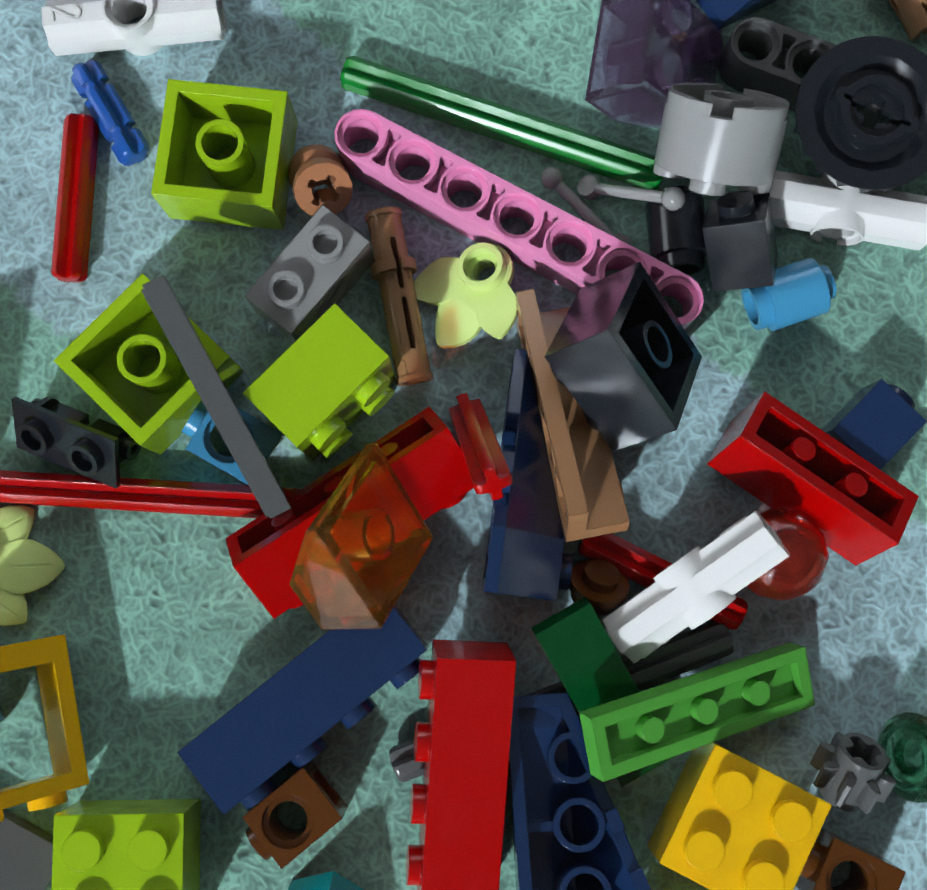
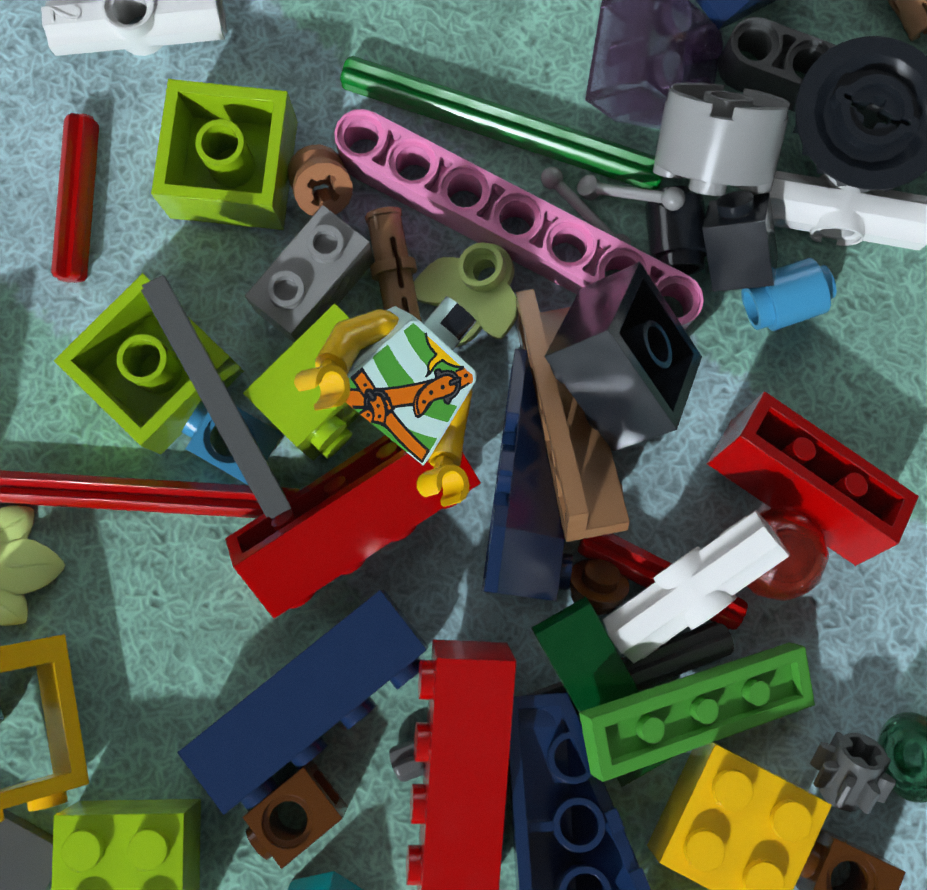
black hinge [11,397,141,489] -> none
blue axle [71,59,149,166] -> none
clear orange slope [289,443,433,630] -> none
red axle [449,393,513,500] -> none
dark blue brick [822,379,927,470] -> none
none -> torso [294,296,477,507]

